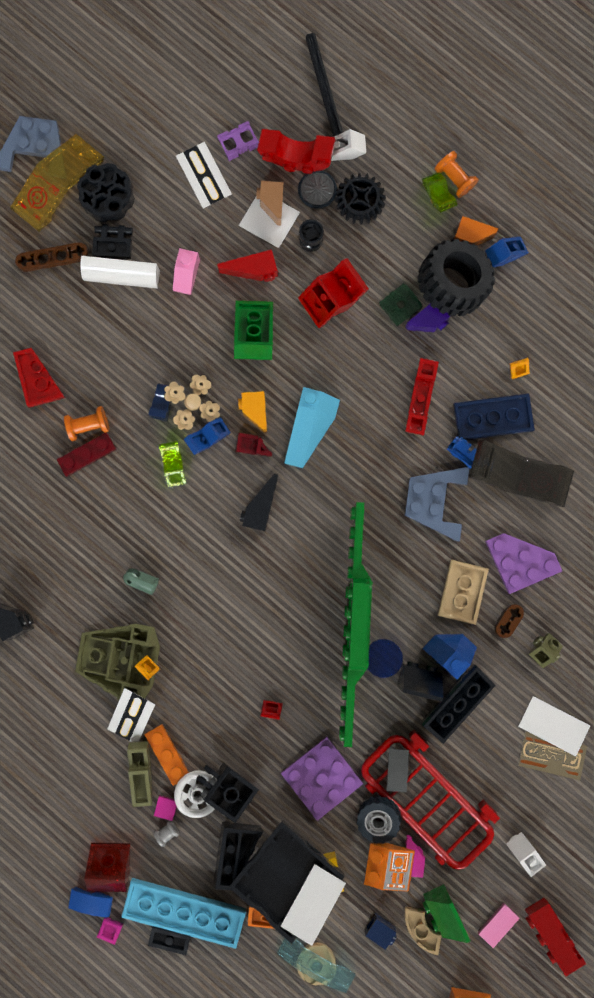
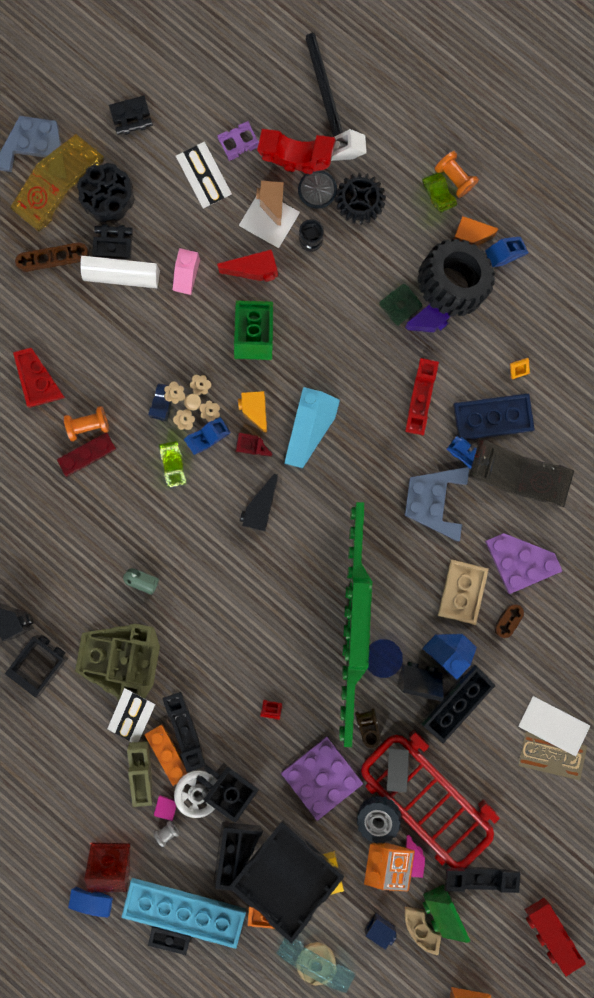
dark pink tile [97,917,123,945] -> none
light orange slope [134,655,160,680] -> none
white sticker [281,864,346,946] -> none
red bracket [298,258,369,328] -> none
bright pink tile [478,903,520,948] -> none
white slope [506,832,546,877] -> none
olive brick [529,633,563,668] -> none
none -> black window [5,635,68,698]
none -> black plate [109,95,153,135]
none -> black slope [162,692,206,772]
none -> dark brown piece [355,708,380,748]
none -> black slope [445,867,521,893]

